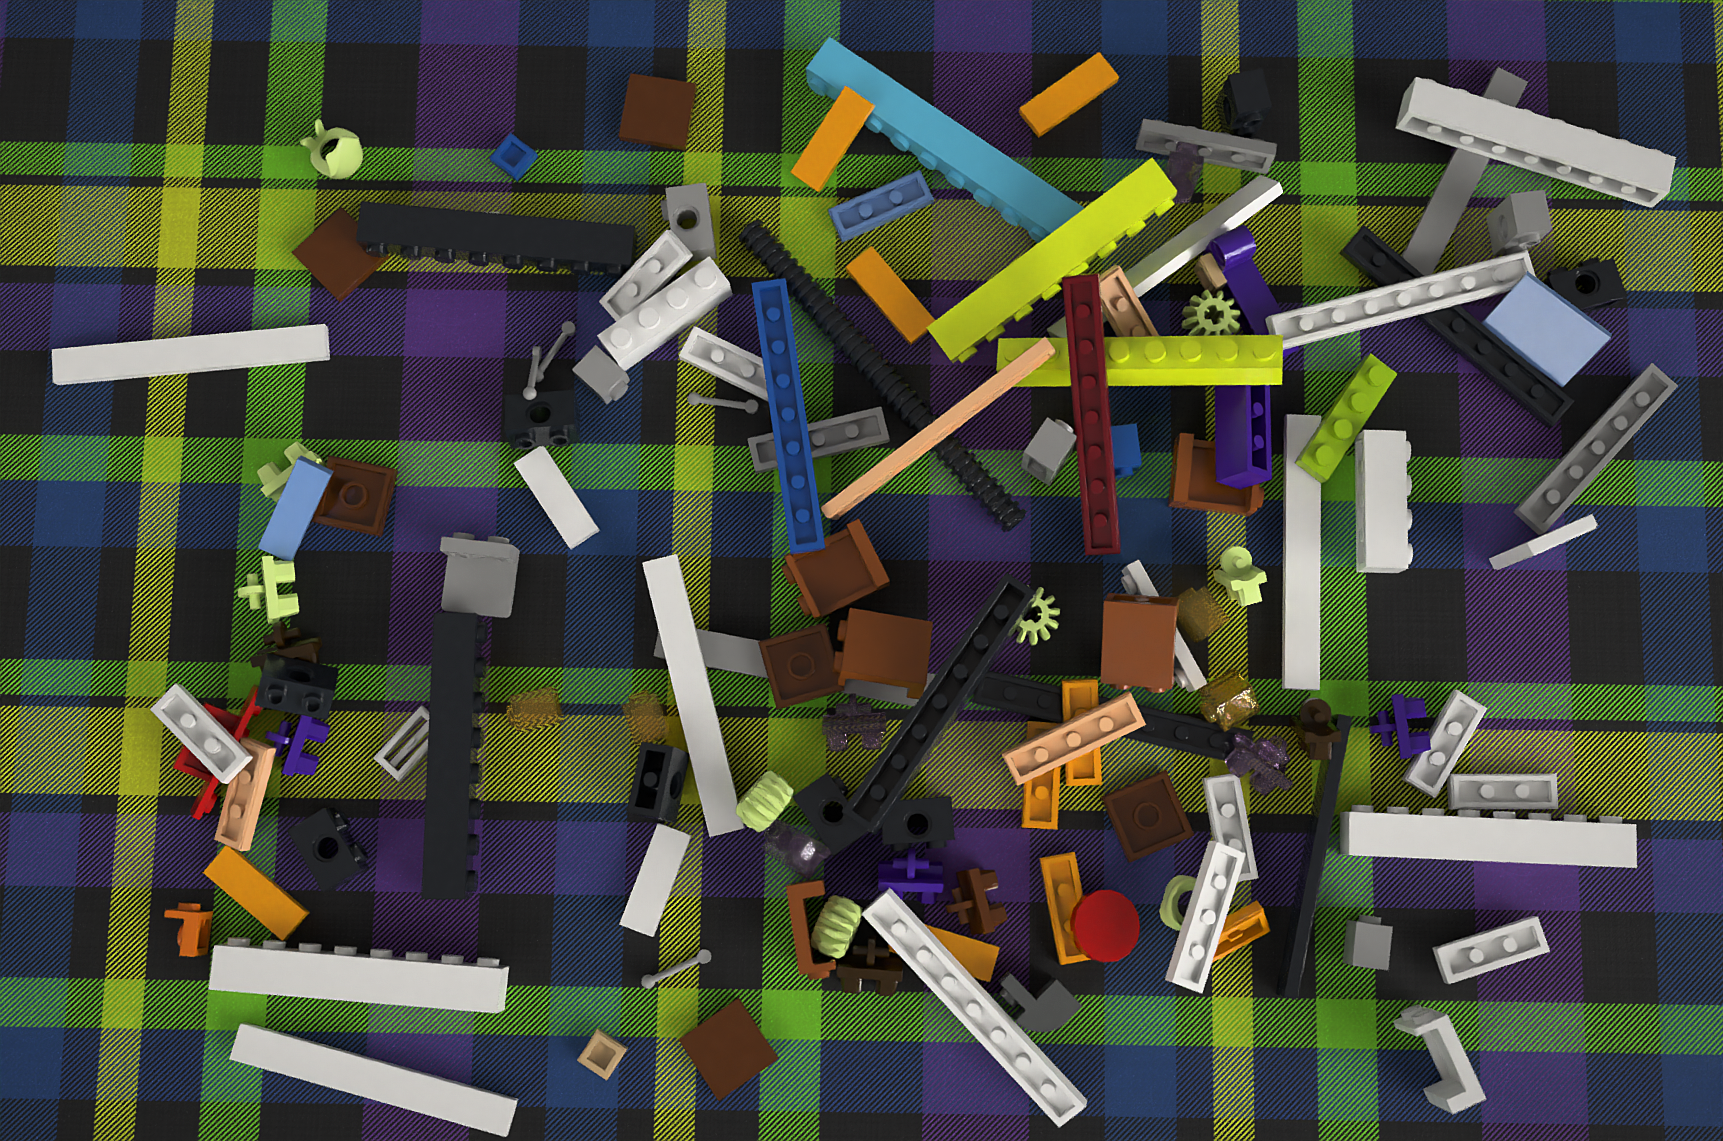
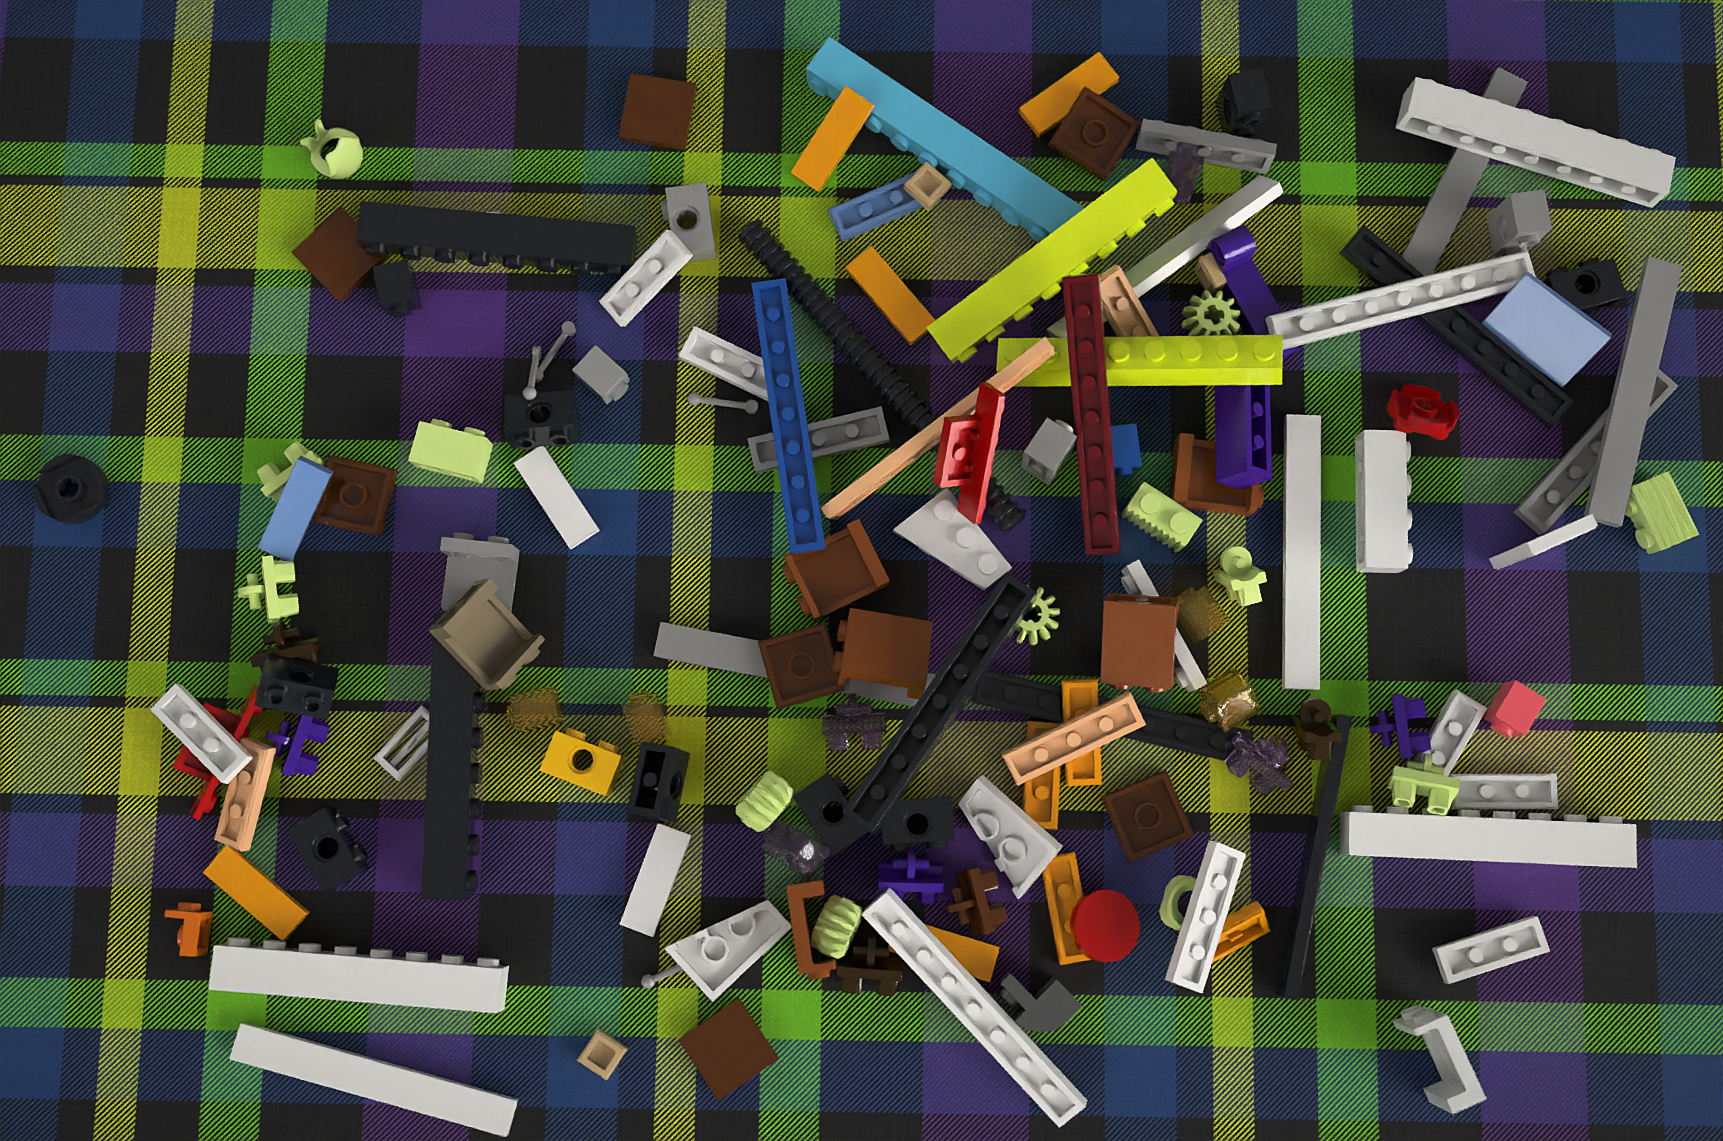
white tile [52,324,330,385] -> none
blue tile [489,133,538,182] -> none
white brick [597,256,733,371] -> none
white tile [642,554,745,837] -> none
white tile [1202,773,1258,882] -> none
lime plate [1294,353,1397,483] -> none
light grey brick [1342,914,1393,971] -> none
none -> black plate [34,454,110,524]
none -> black brick [373,260,422,317]
none -> yellowish green brick [408,419,493,483]
none -> dark tan panel [428,578,545,691]
none -> yellow brick [539,727,626,796]
none -> white wing [664,900,792,1002]
none -> white wing [893,488,1012,591]
none -> tan tile [903,161,952,211]
none -> red bracket [933,382,1005,524]
none -> white wing [958,775,1063,900]
none -> reddish brown tile [1048,86,1141,182]
none -> yellowish green brick [1121,482,1203,552]
none -> red plate [1387,384,1460,440]
none -> yellowish green hips [1387,753,1461,816]
none -> coral brick [1483,680,1547,738]
none -> light grey tile [1583,257,1682,528]
none -> yellowish green brick [1625,471,1699,555]

